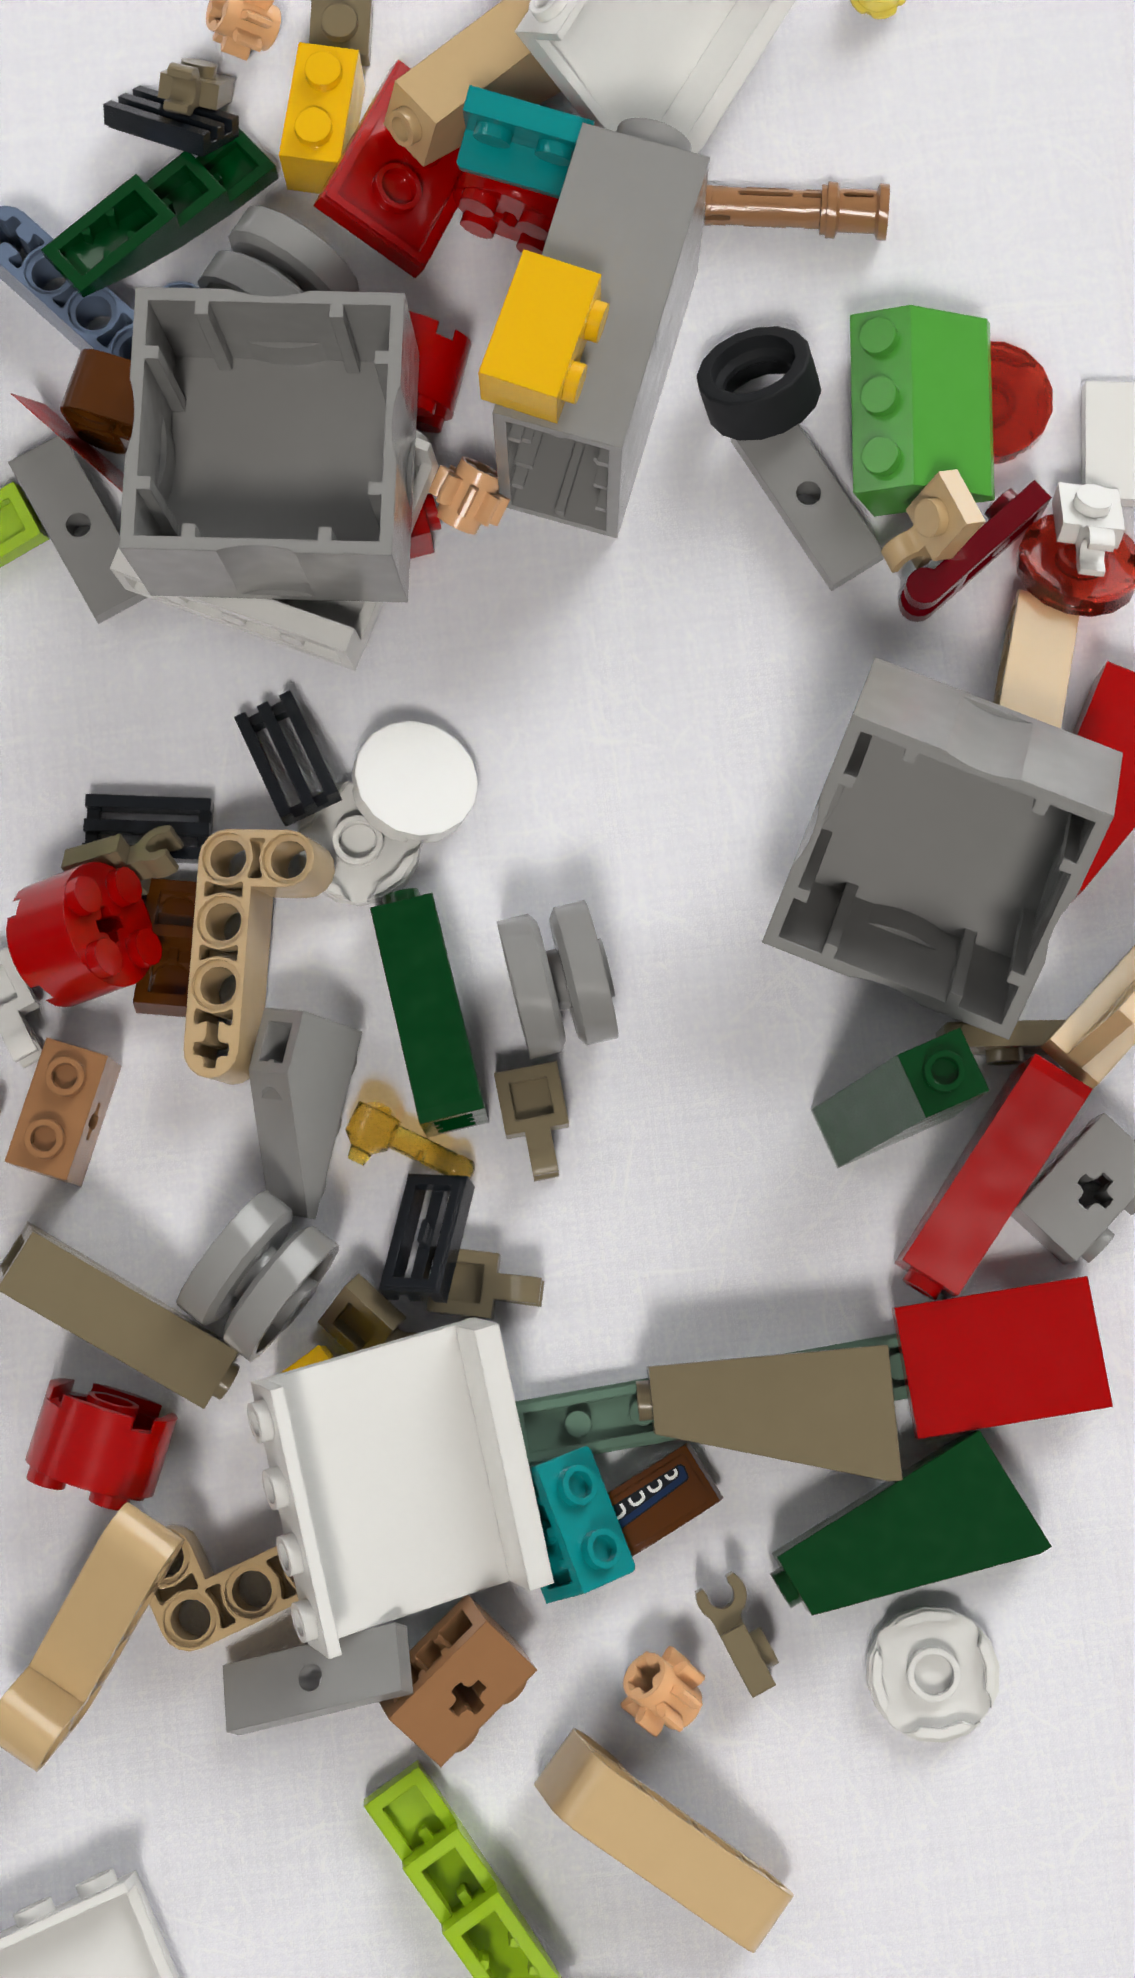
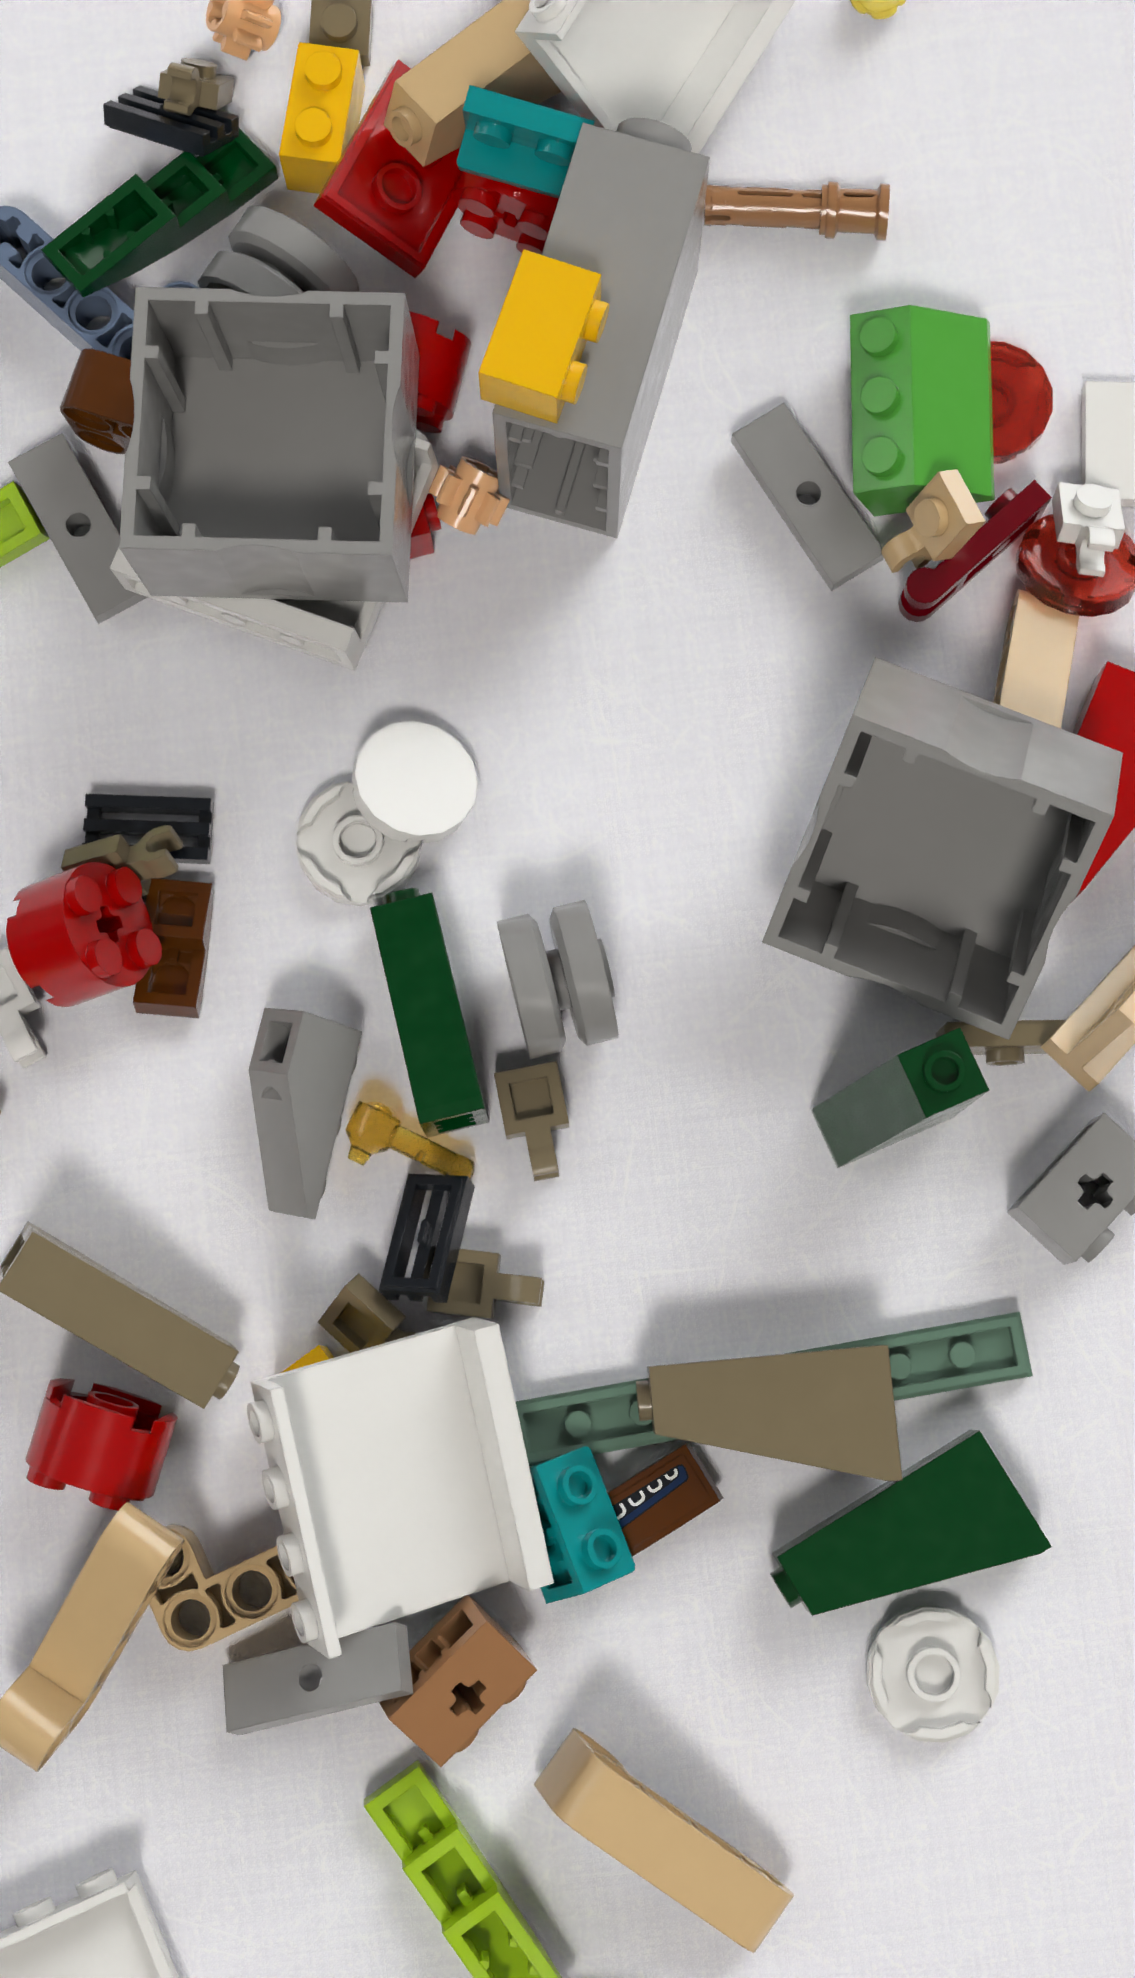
medium nougat brick [4,1037,122,1187] -> none
sticker [10,393,124,492] -> none
light grey wheel [176,1190,339,1362] -> none
tan beam [184,829,335,1085] -> none
black tile [234,690,342,827] -> none
light nougat gear [621,1646,705,1737] -> none
dark tan plate [695,1571,779,1698] -> none
black tyre [697,326,821,441] -> none
red tile [892,1276,1113,1439] -> none
red slope [894,1053,1093,1301] -> none

